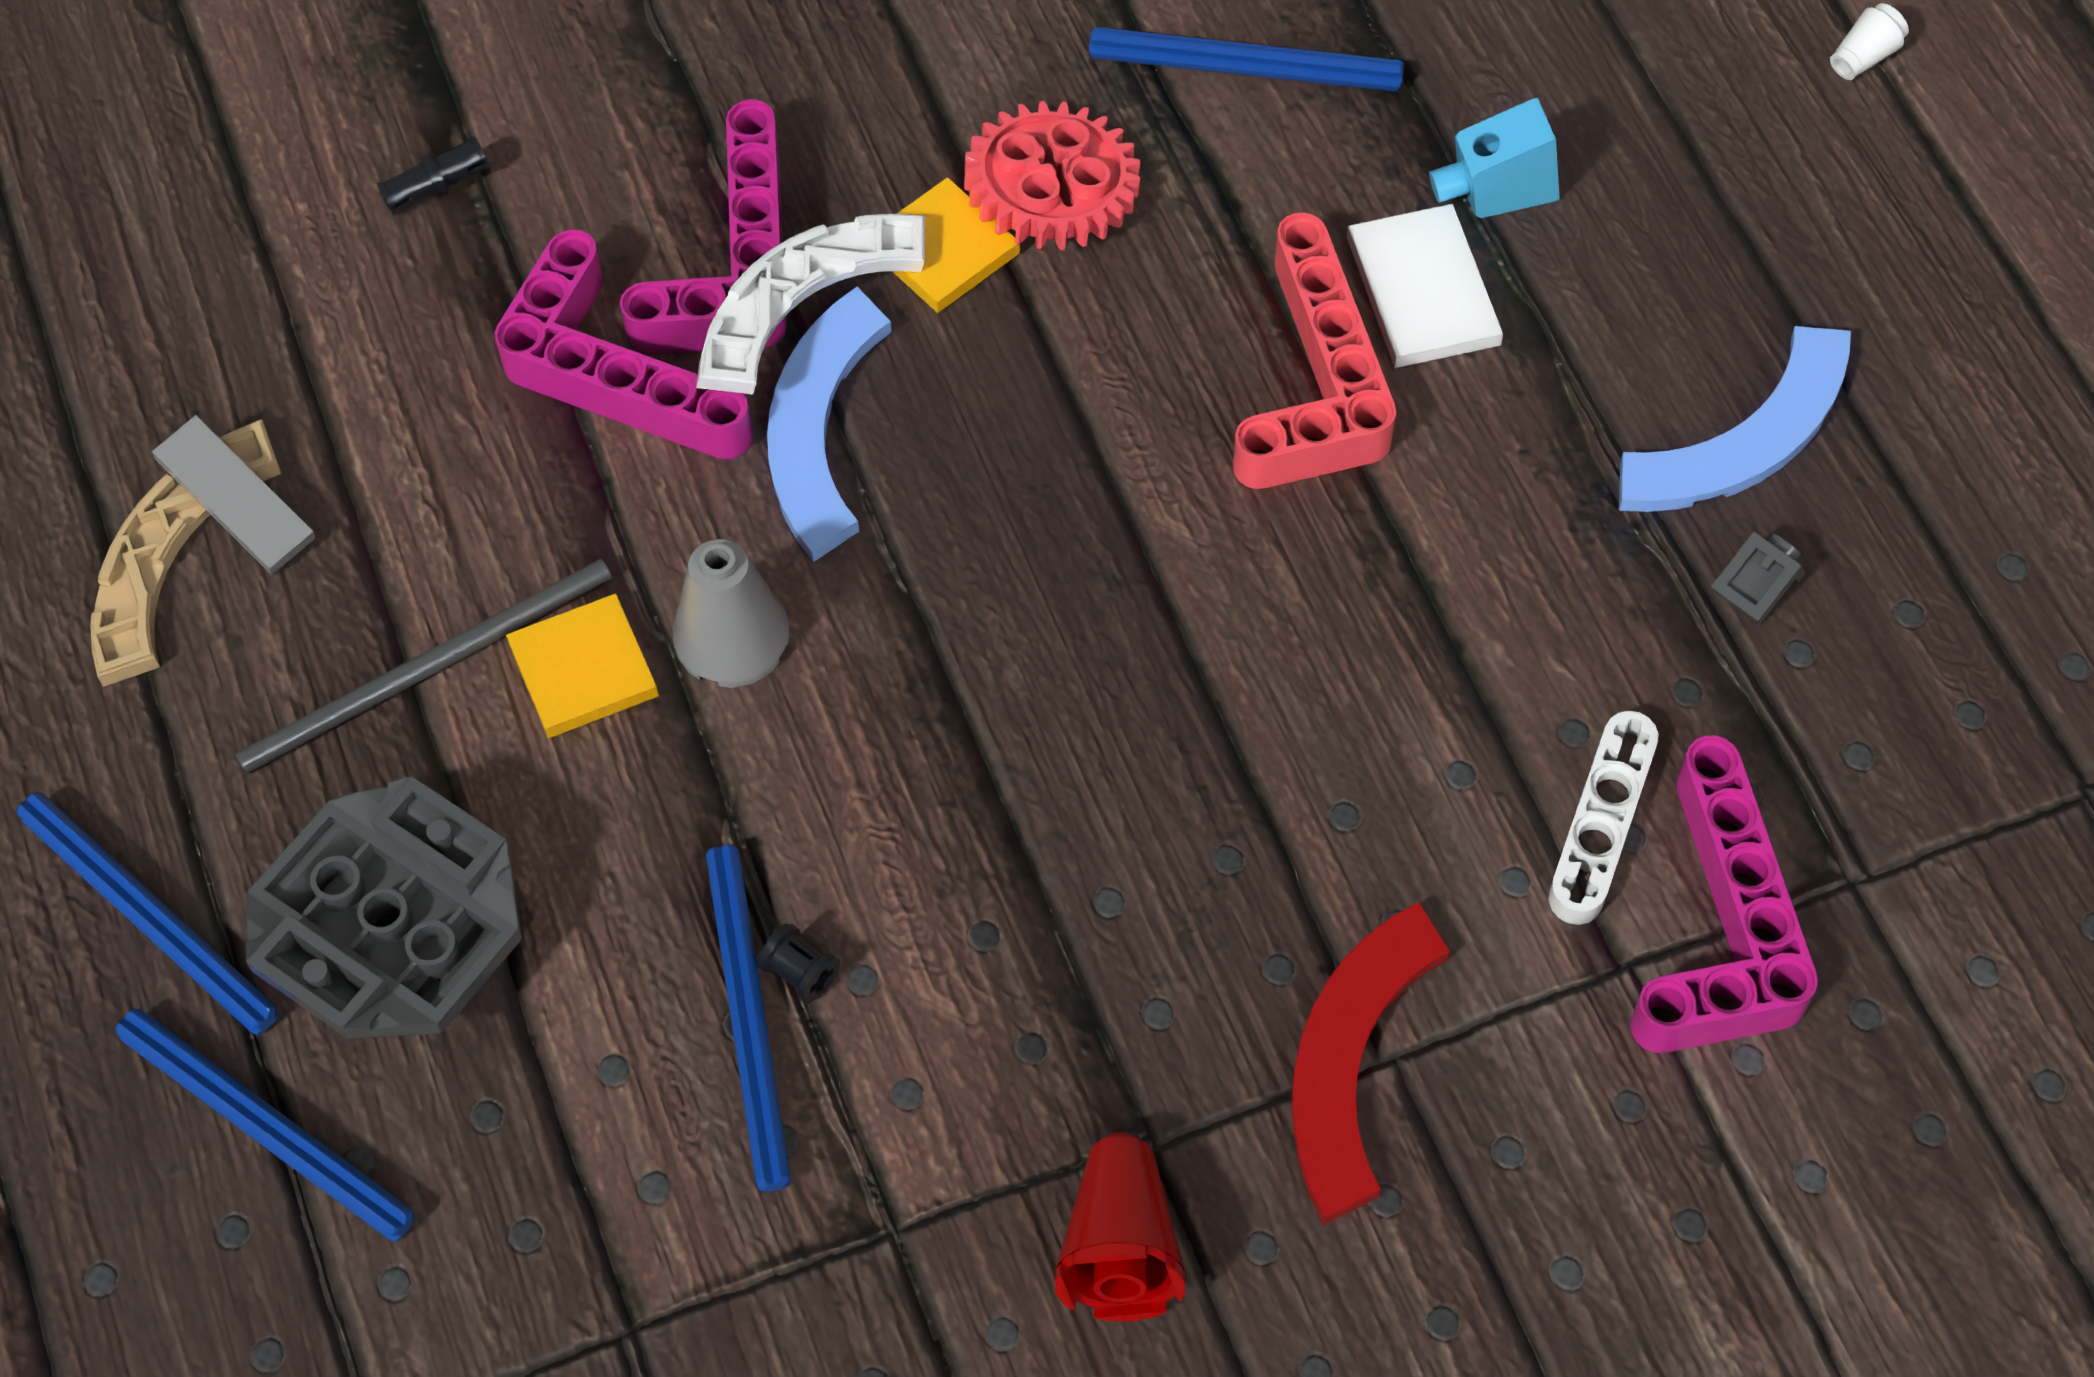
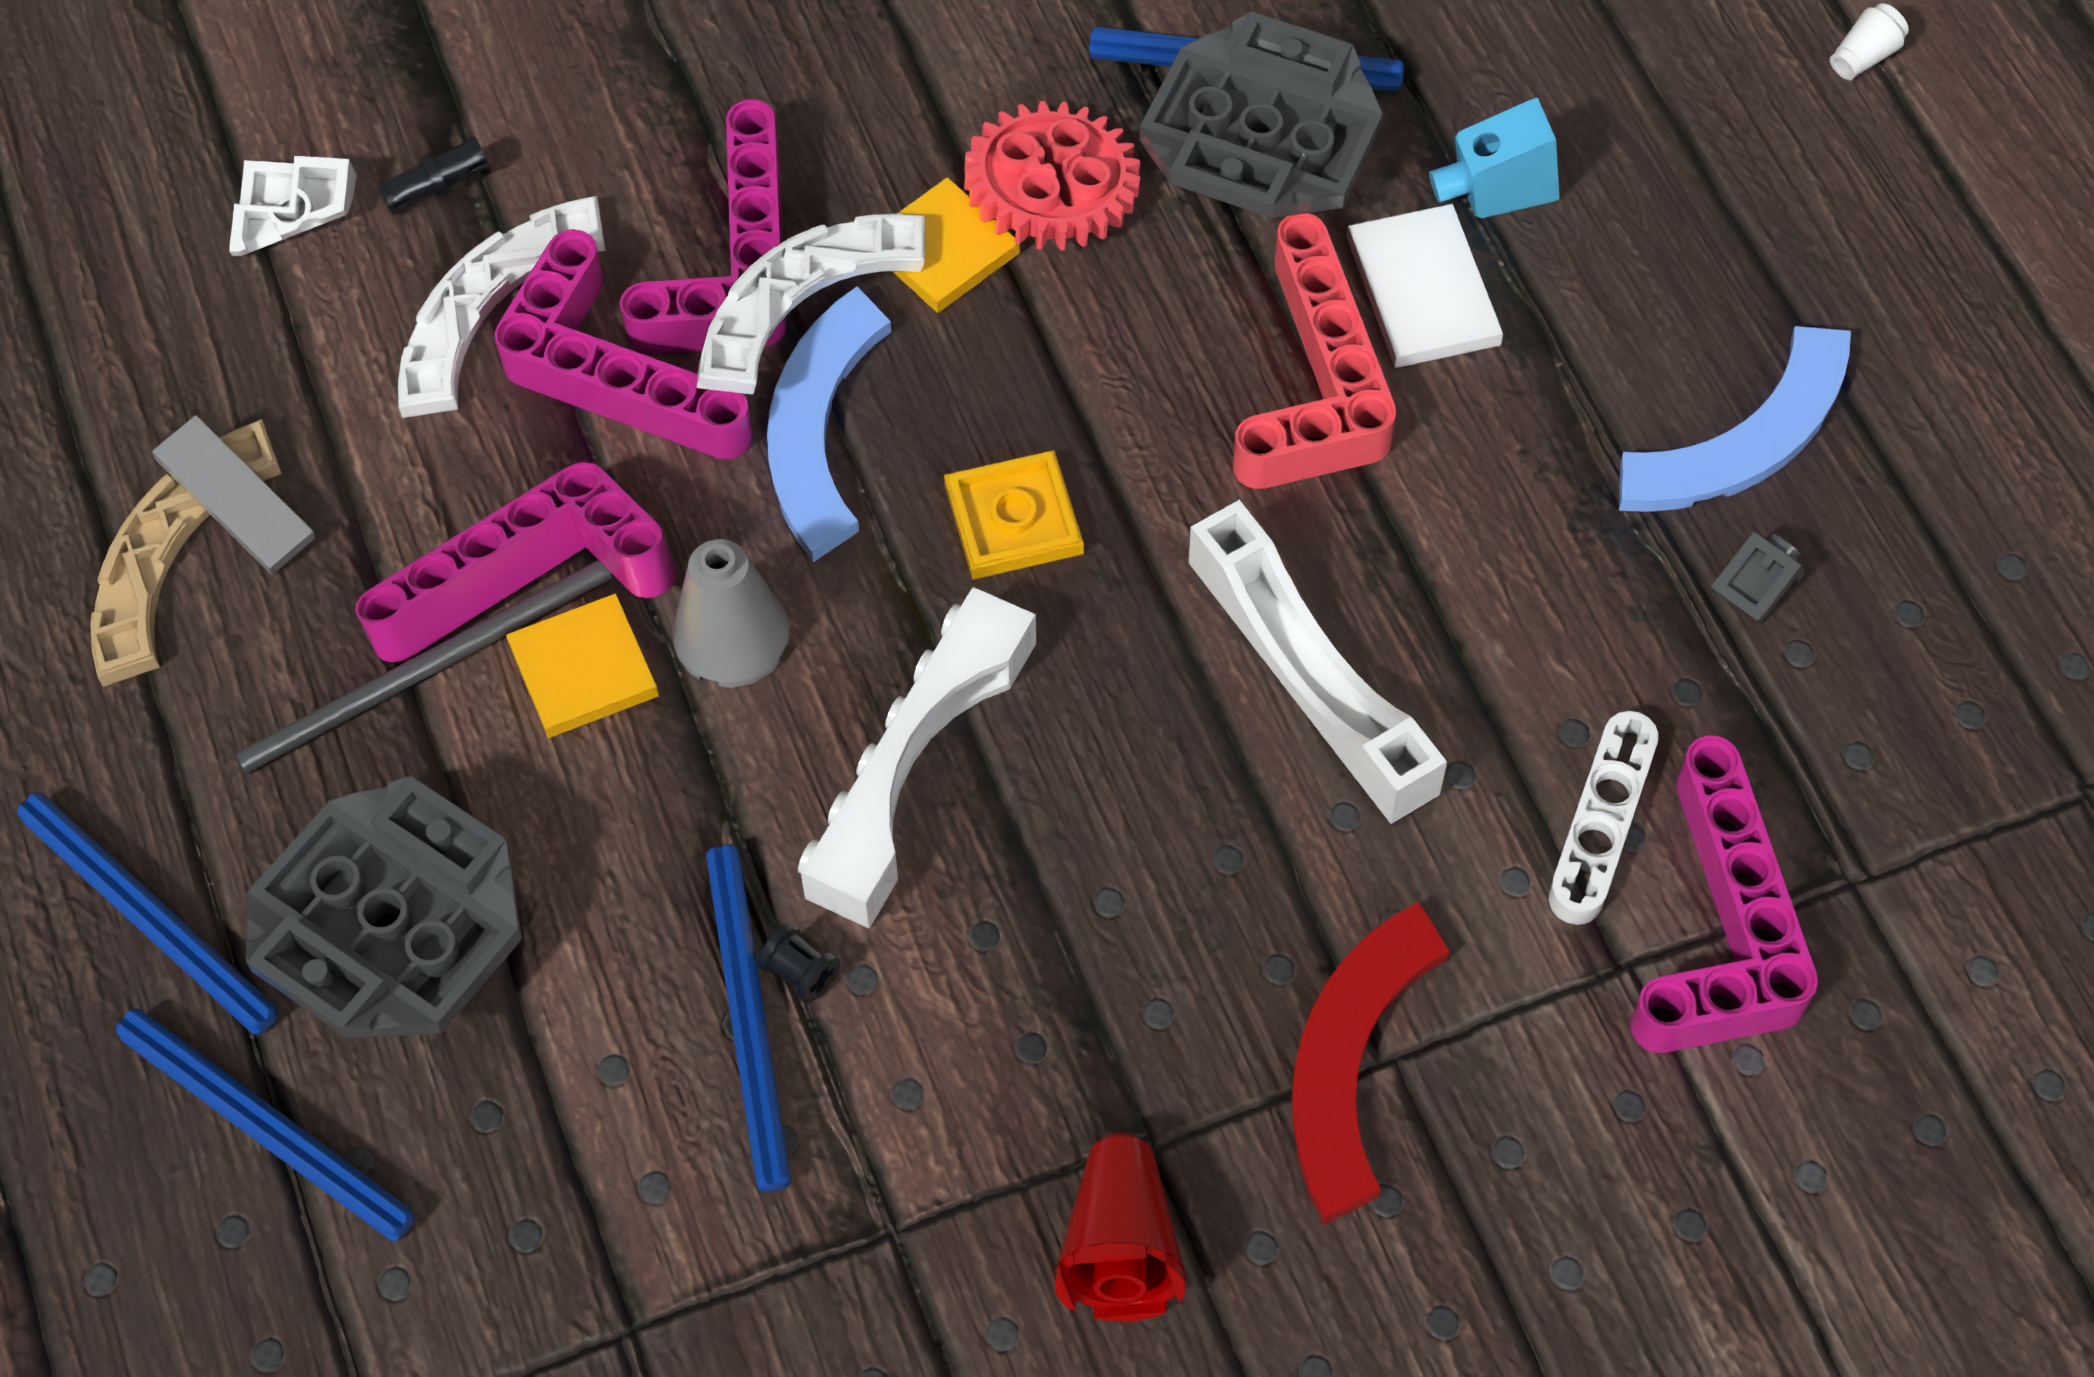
none -> white slope [229,156,356,256]
none -> dark pink beam [355,462,678,662]
none -> white tile [398,196,605,418]
none -> white arch [798,587,1036,929]
none -> yellow tile [944,450,1084,580]
none -> dark grey piece [1139,11,1383,220]
none -> white arch [1189,500,1447,824]

